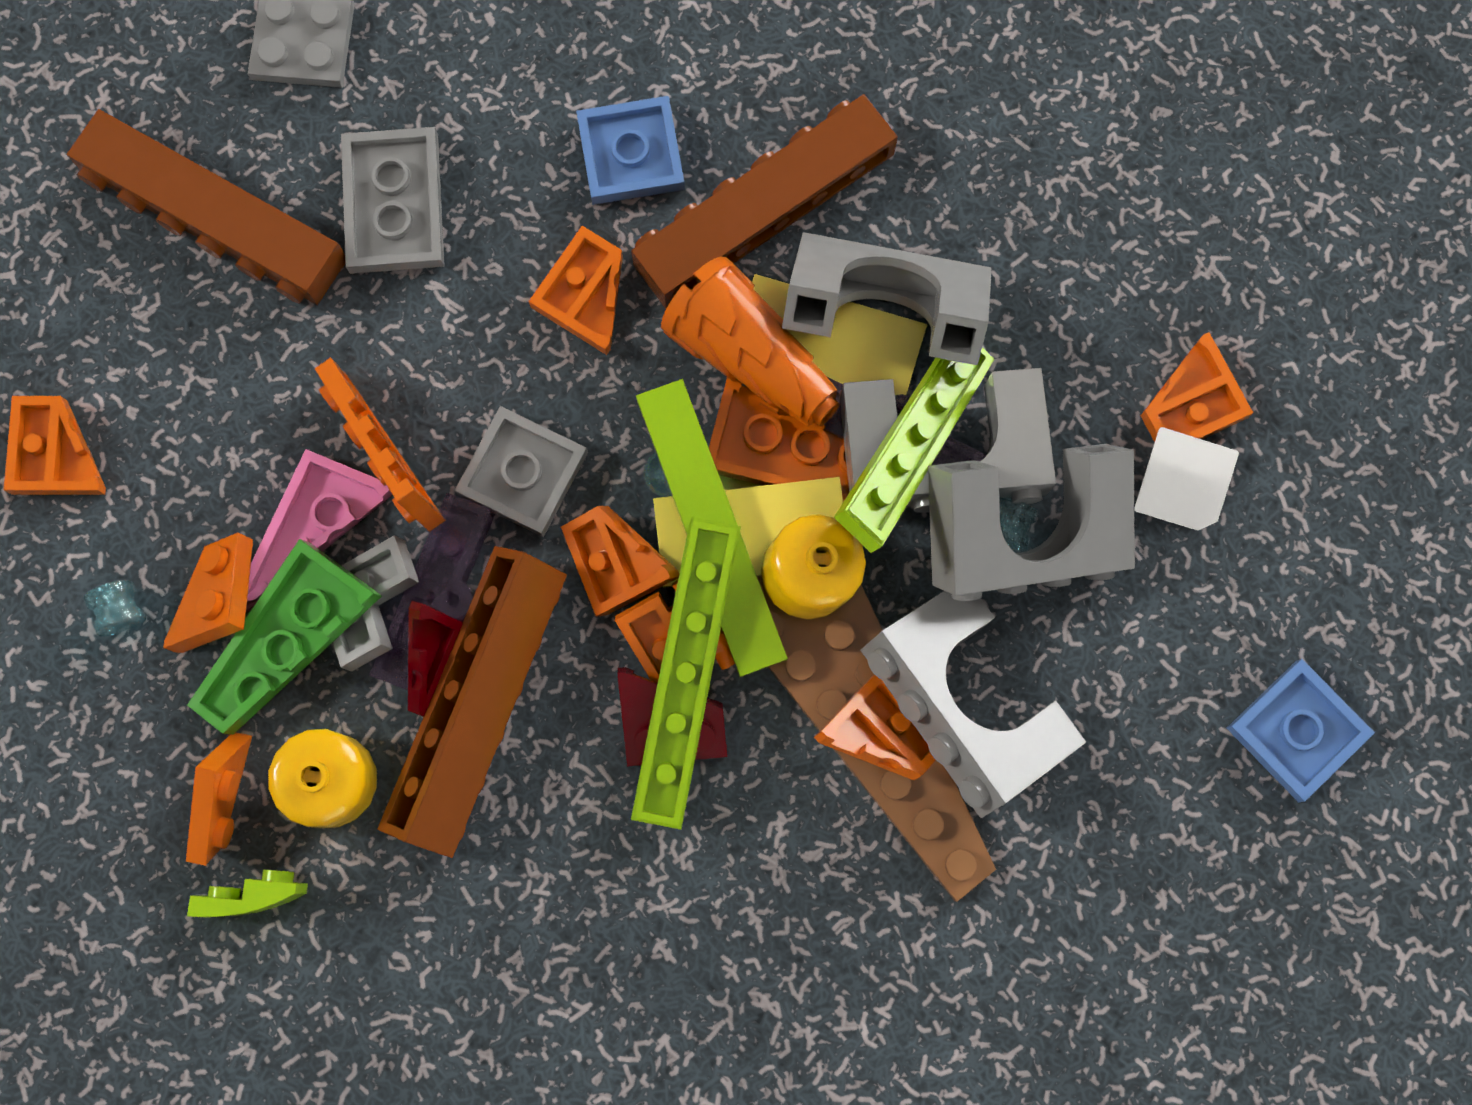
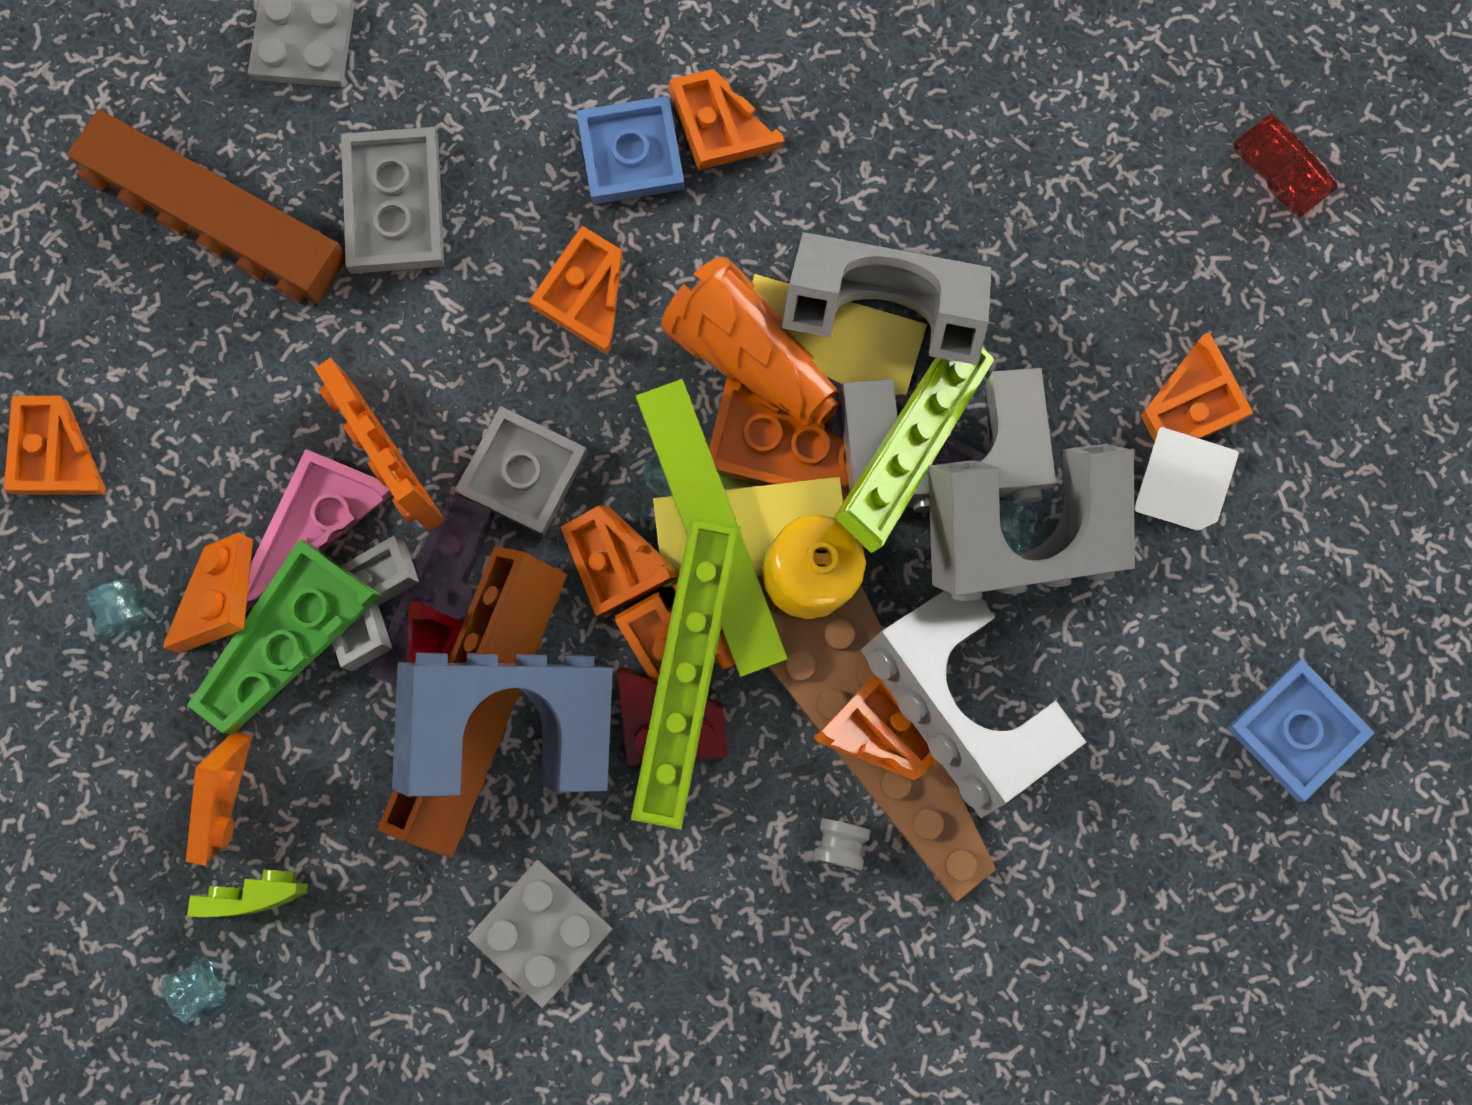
yellow head [268,729,377,828] -> none
dark orange brick [631,94,898,309] -> none
none -> clear light blue wheel [162,956,228,1024]
none -> sand blue arch [392,653,613,797]
none -> light grey plate [467,860,613,1008]
none -> orange wing [668,69,785,171]
none -> light grey wheel [813,818,871,871]
none -> clear red slope [1234,114,1338,218]

